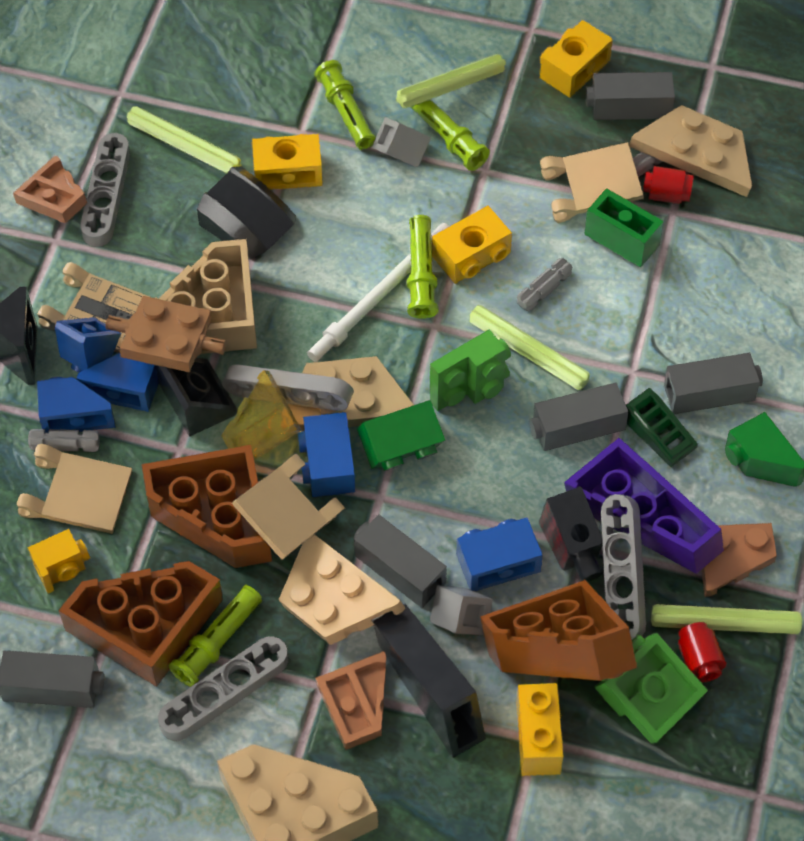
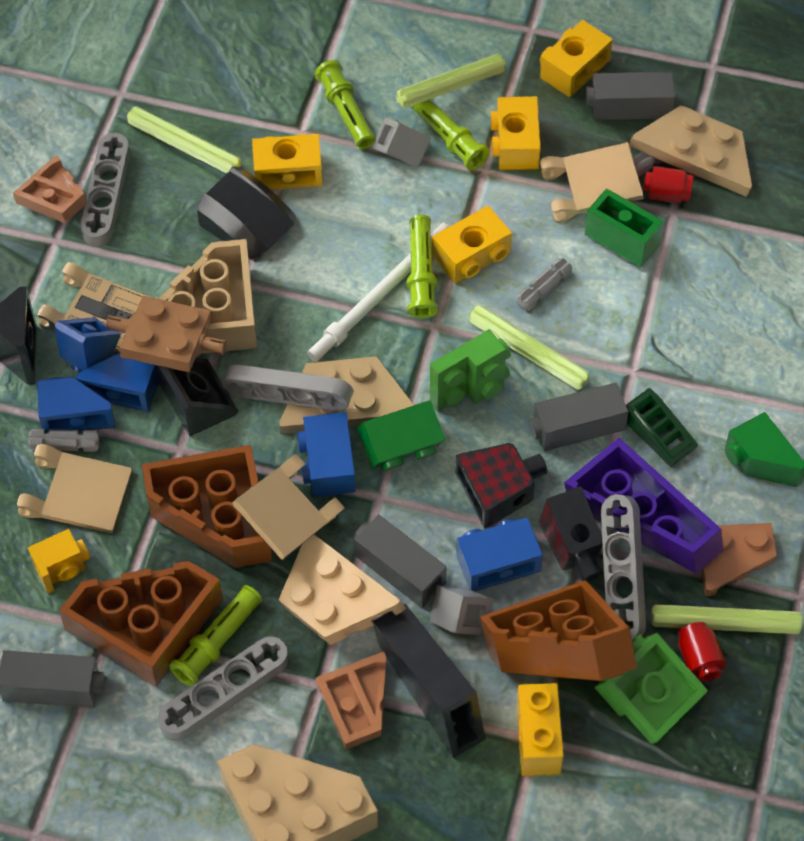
clear yellow wing [221,370,302,460] -> none
dark grey brick [664,353,763,414] -> none
none -> black torso [455,443,548,529]
none -> yellow brick [491,97,540,170]

